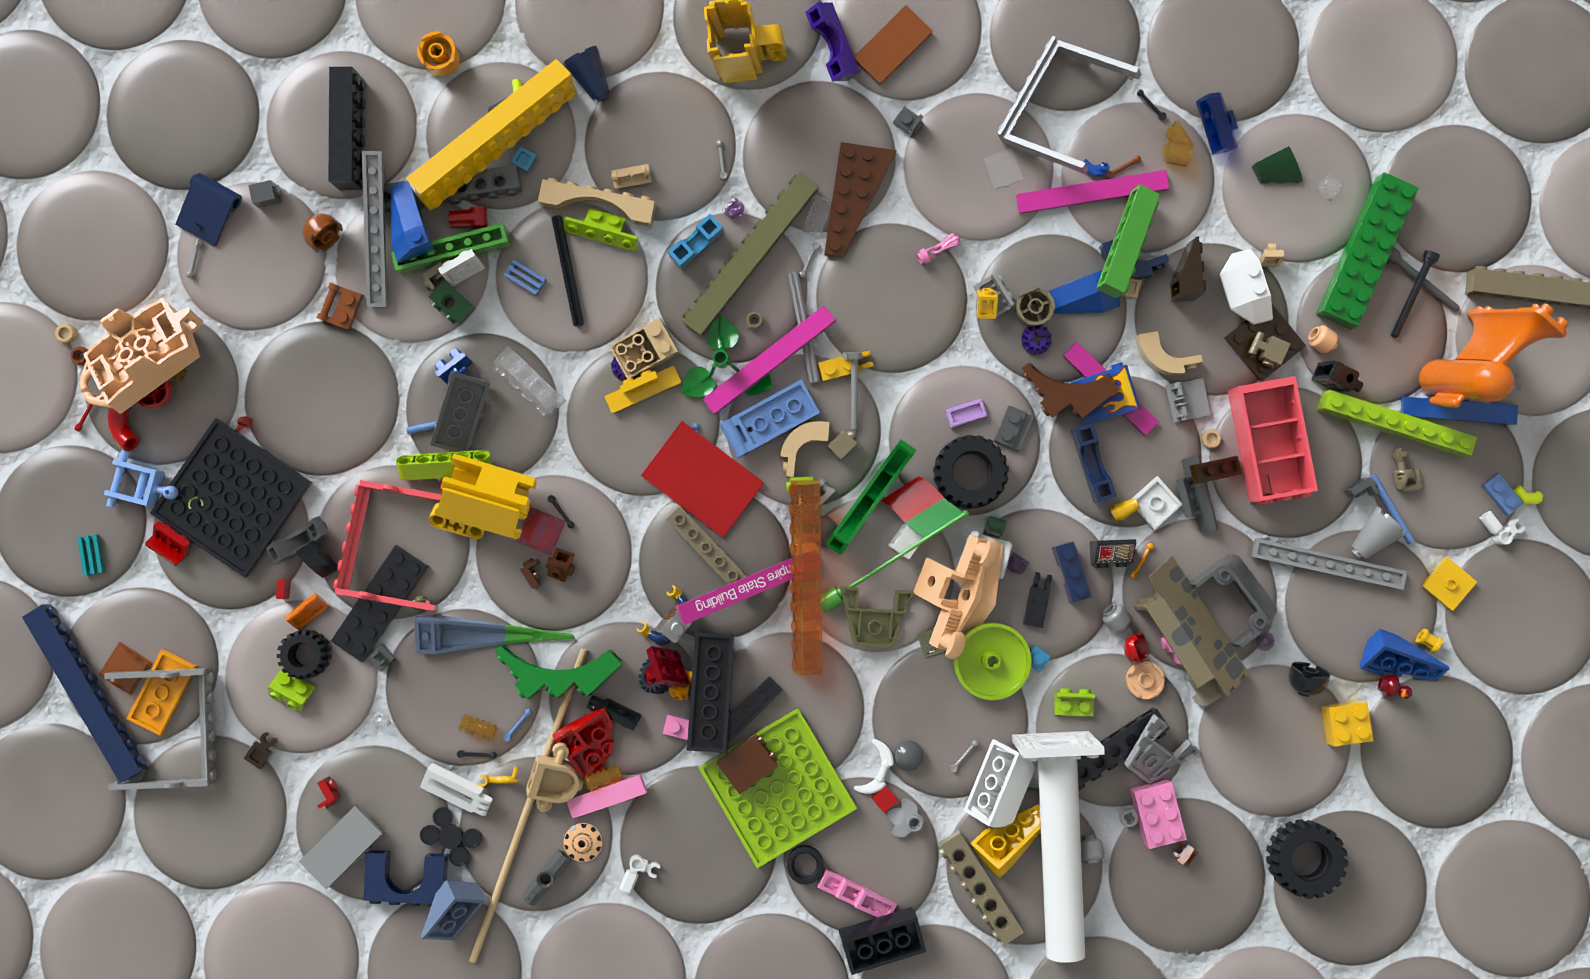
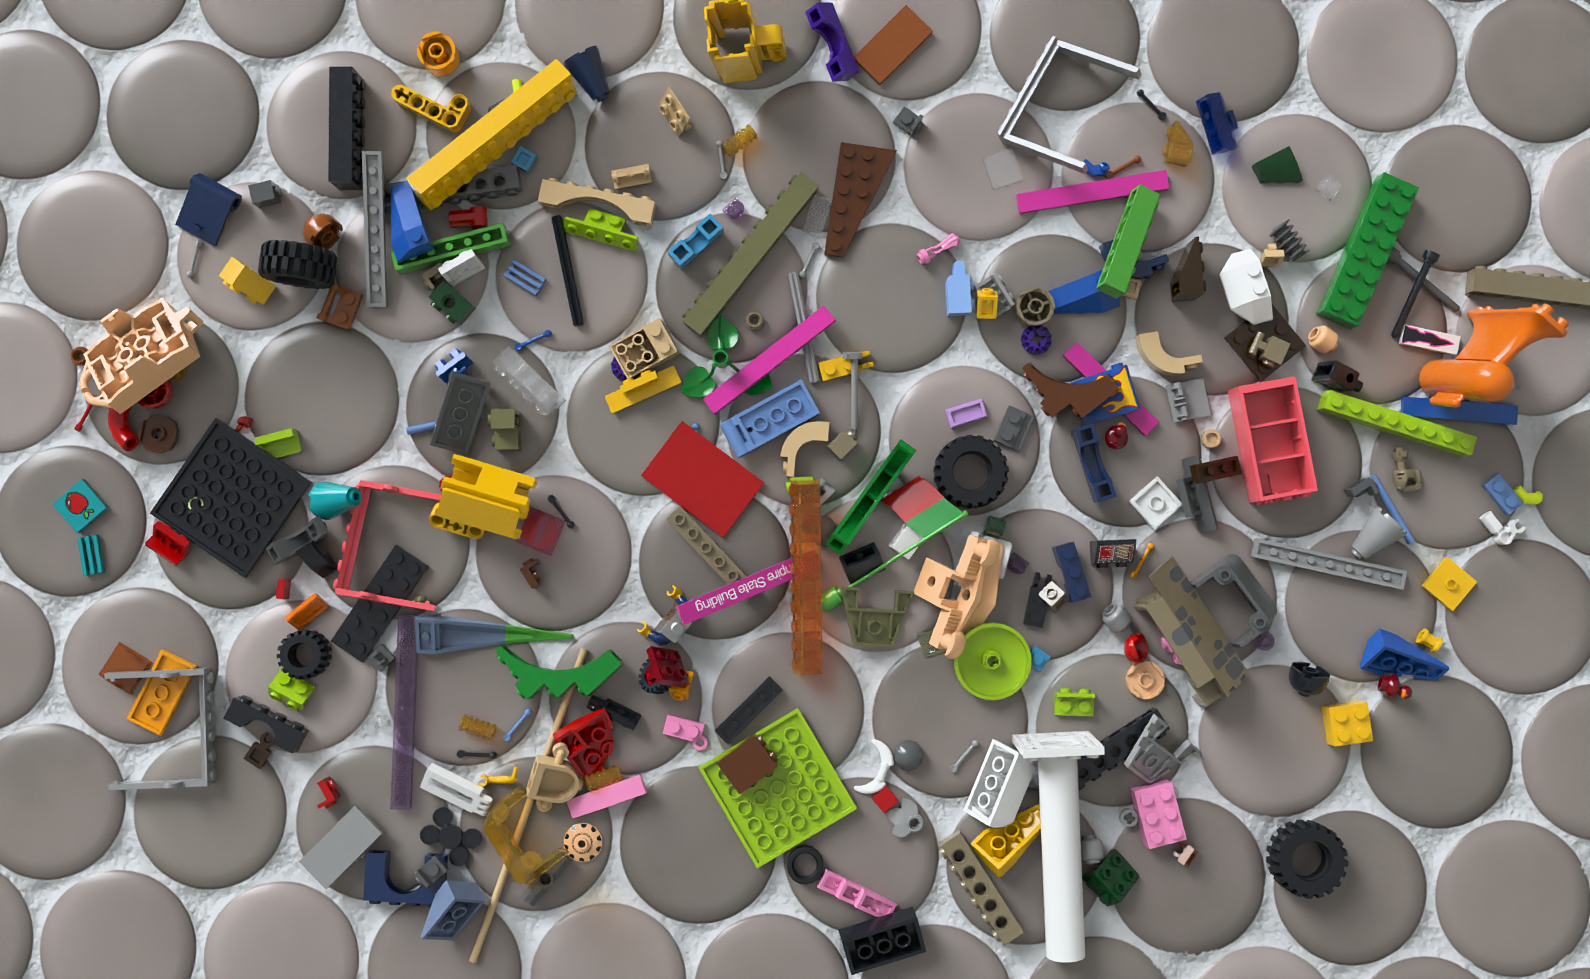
dark blue brick [22,604,148,783] -> none
tan tile [55,324,77,344] -> none
light blue piece [104,450,178,508] -> none
lime beam [396,450,492,480] -> none
reddish brown brick [546,548,575,582] -> none
white bar [620,855,661,893] -> none
black brick [687,632,736,753] -> none
yellow cone [1110,498,1141,522] -> none
none -> teal tile [52,479,109,533]
none -> reddish brown plate [138,414,179,453]
none -> yellow brick [219,257,276,305]
none -> black arch [223,695,309,753]
none -> lime panel [254,428,302,458]
none -> black tyre [258,240,338,289]
none -> teal cone [309,482,362,520]
none -> clear purple plate [390,615,419,810]
none -> yellow beam [391,85,472,133]
none -> dark grey bracket [414,854,449,888]
none -> clear yellow windscreen [483,787,570,885]
none -> olive brick [488,409,521,451]
none -> blue hinge [514,330,552,351]
none -> tan hinge [658,87,692,137]
none -> clear yellow piece [722,124,757,157]
none -> black brick [839,542,886,584]
none -> light blue hinge [945,260,975,316]
none -> bracket [1039,581,1069,614]
none -> dark green bracket [1082,849,1139,907]
none -> dark red animal [1105,422,1128,450]
none -> dark grey piece [1270,219,1310,262]
none -> tile [1399,325,1461,356]

